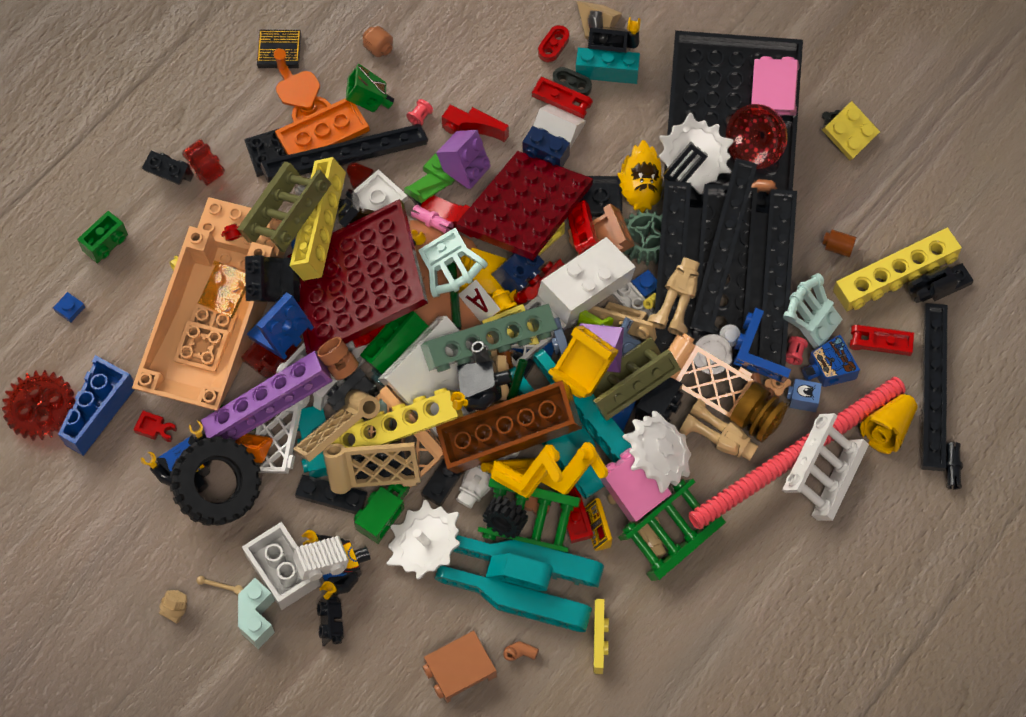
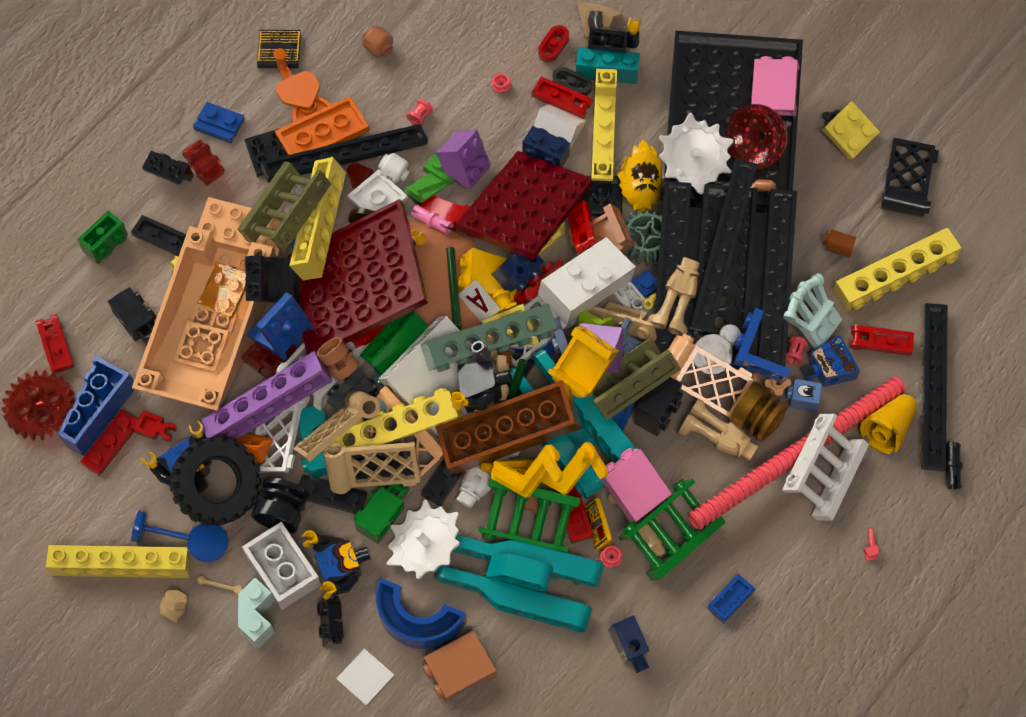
blue plate [53,292,85,323] -> none
red plate [221,224,242,241] -> none
white brick [293,536,349,581] -> none
black hinge [338,189,359,227] -> none
green torso [346,64,394,112] -> none
light aqua plate [418,228,488,298] -> none
red slope [442,104,509,142] -> none
black tyre [483,496,528,538] -> none
nougat arm [503,641,539,661] -> none
light yellow plate [594,599,609,674] -> none
white piece [622,411,691,493] -> none
black tile [663,141,708,182] -> none
black plate [908,263,974,303] -> none
none -> red plate [36,314,74,375]
none -> light yellow brick [46,545,192,578]
none -> red plate [80,409,138,476]
none -> black brick [107,287,157,347]
none -> black plate [131,215,186,256]
none -> blue piece [131,510,228,562]
none -> blue plate [193,102,245,144]
none -> black wheel [251,477,309,533]
none -> white sticker [336,648,394,705]
none -> blue brick [376,578,467,649]
none -> white head [378,153,410,184]
none -> coral plate [491,73,511,93]
none -> light yellow slope [591,69,617,181]
none -> coral plate [600,546,623,568]
none -> dark blue torso [608,615,649,674]
none -> blue plate [707,574,755,624]
none -> coral hand [864,528,879,561]
none -> black piece [880,138,939,217]

